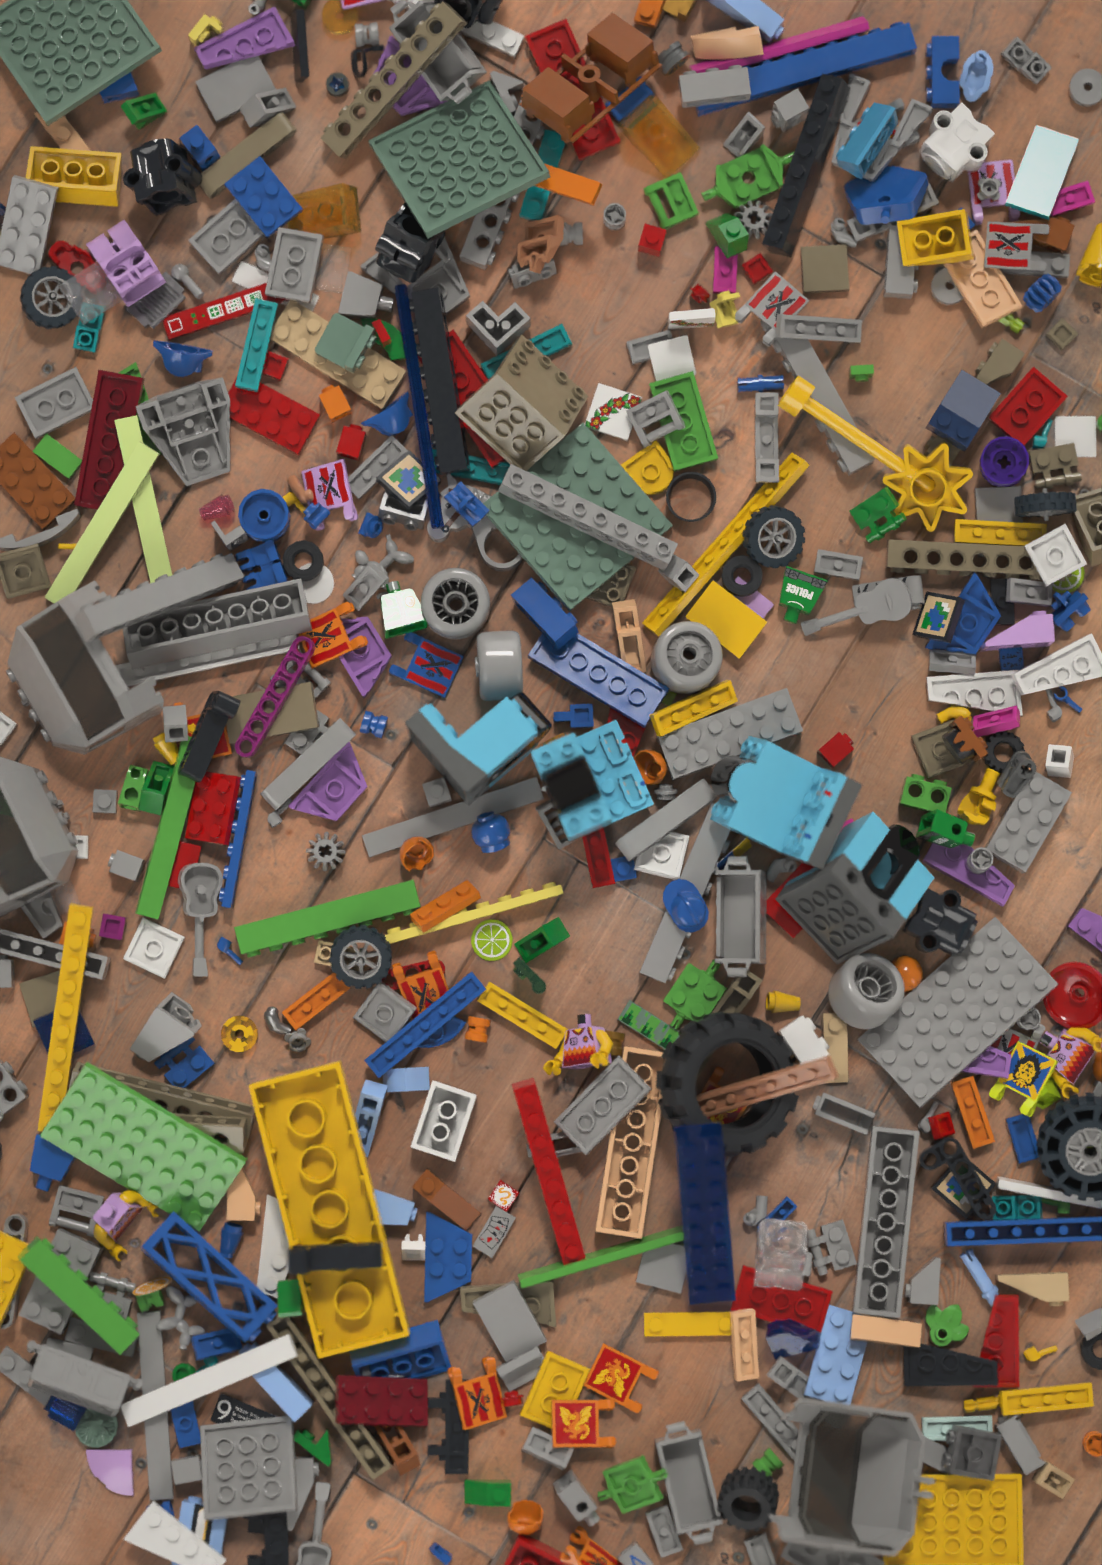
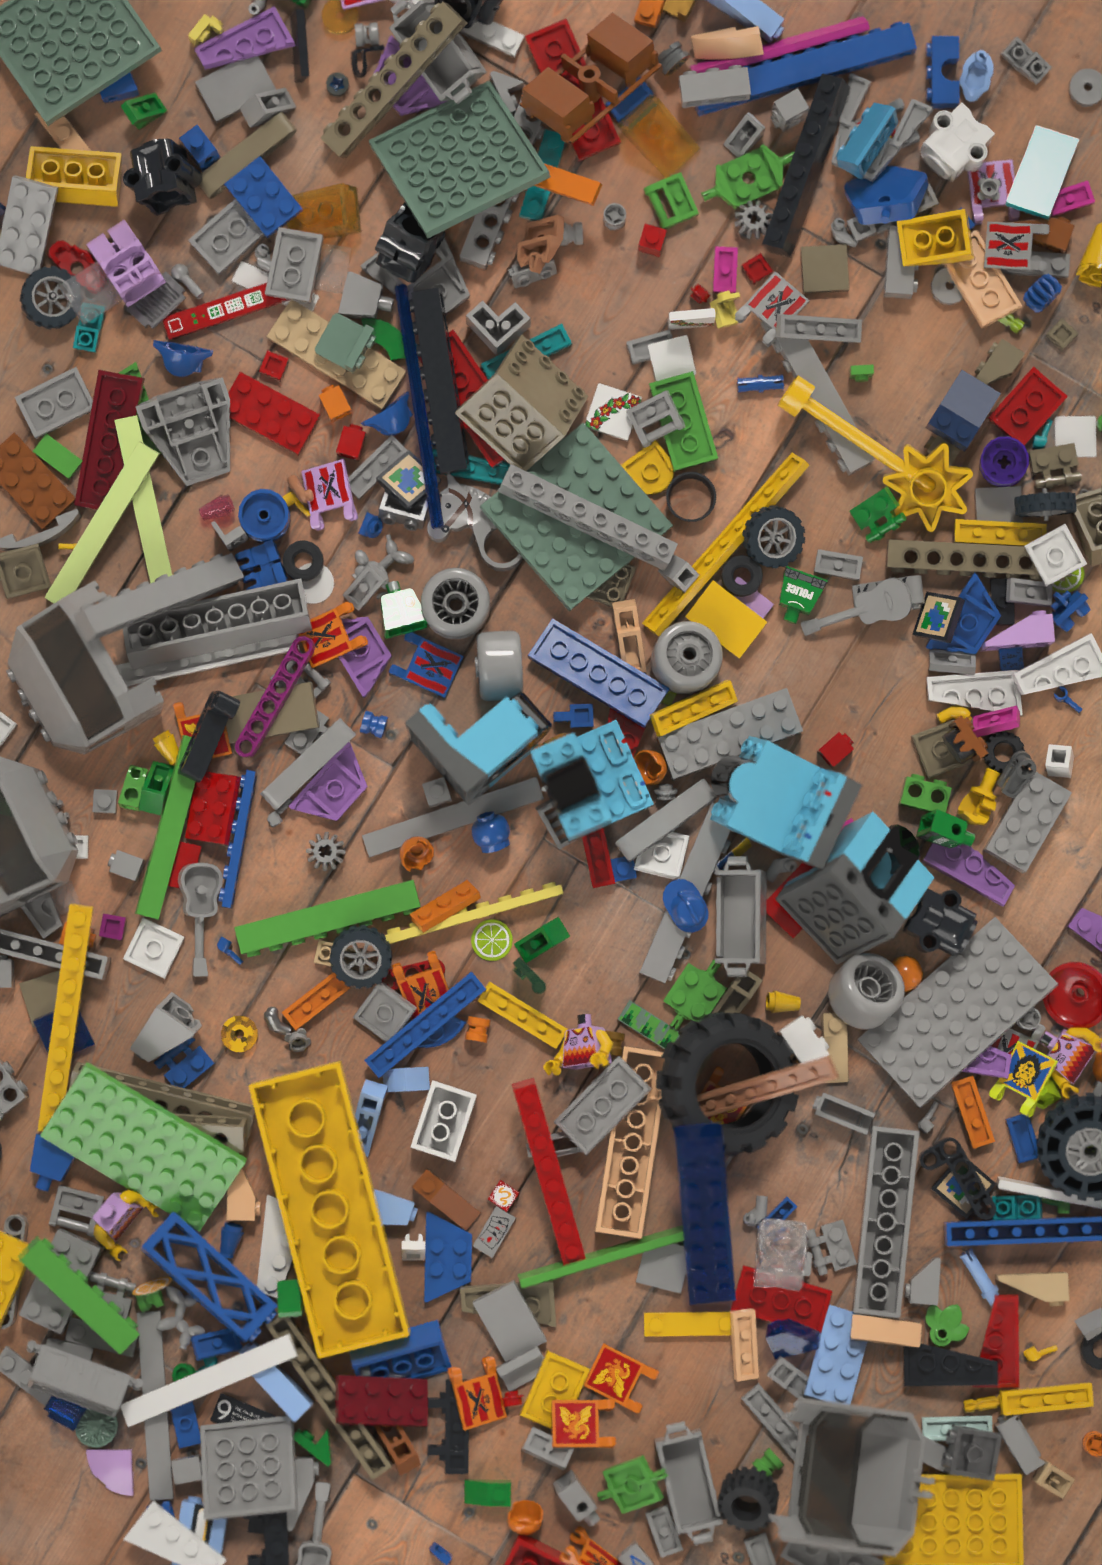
light grey brick [162,705,188,742] -> none
teal plate [235,298,278,392] -> none
black beam [288,1242,383,1274] -> none
blue plate [303,502,330,530] -> none
red tile [372,319,392,347] -> none
blue hips [444,481,489,527] -> none
blue brick [511,577,579,650] -> none
green slope [706,213,749,258] -> none
light grey slope [755,393,779,483] -> none
red tile [928,1111,956,1140] -> none
light grey wheel [966,847,993,874] -> none
light grey hand [1045,689,1062,722] -> none

